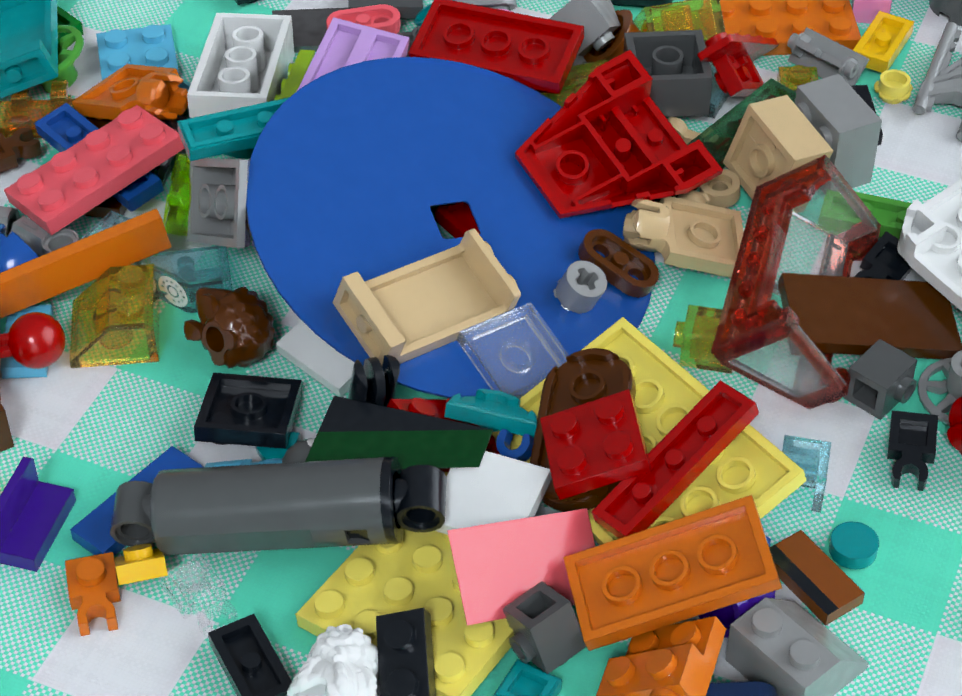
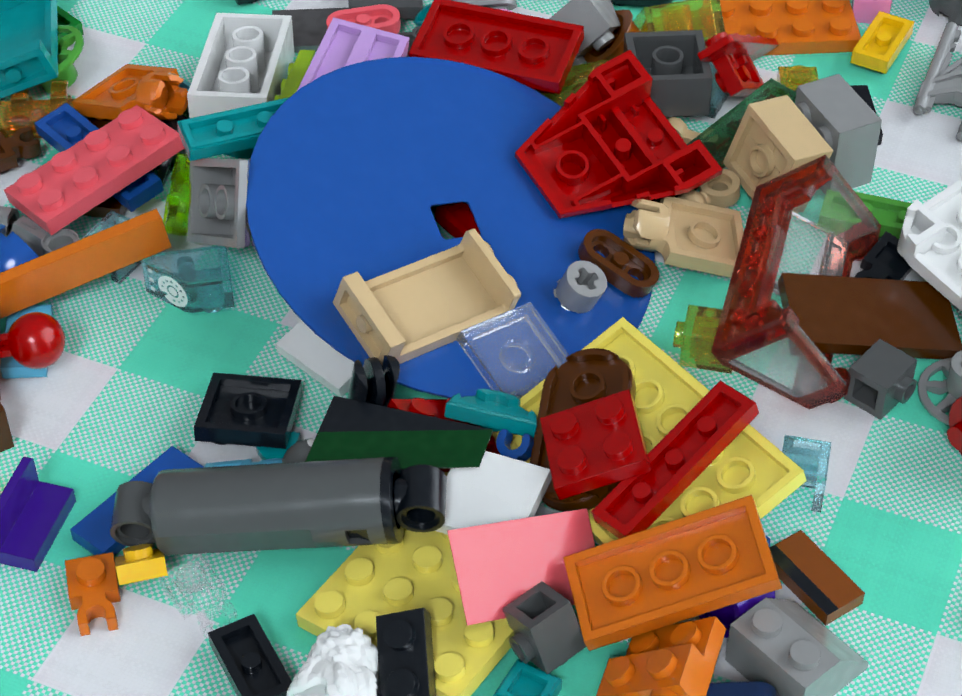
clear yellow slope [70,264,160,368] -> none
medium azure plate [96,24,179,81] -> none
reddish brown animal [184,287,275,369] -> none
light grey hinge [787,27,870,86] -> none
teal tile [829,521,879,570] -> none
light yellow plate [874,69,913,104] -> none
black plate [887,410,938,491] -> none

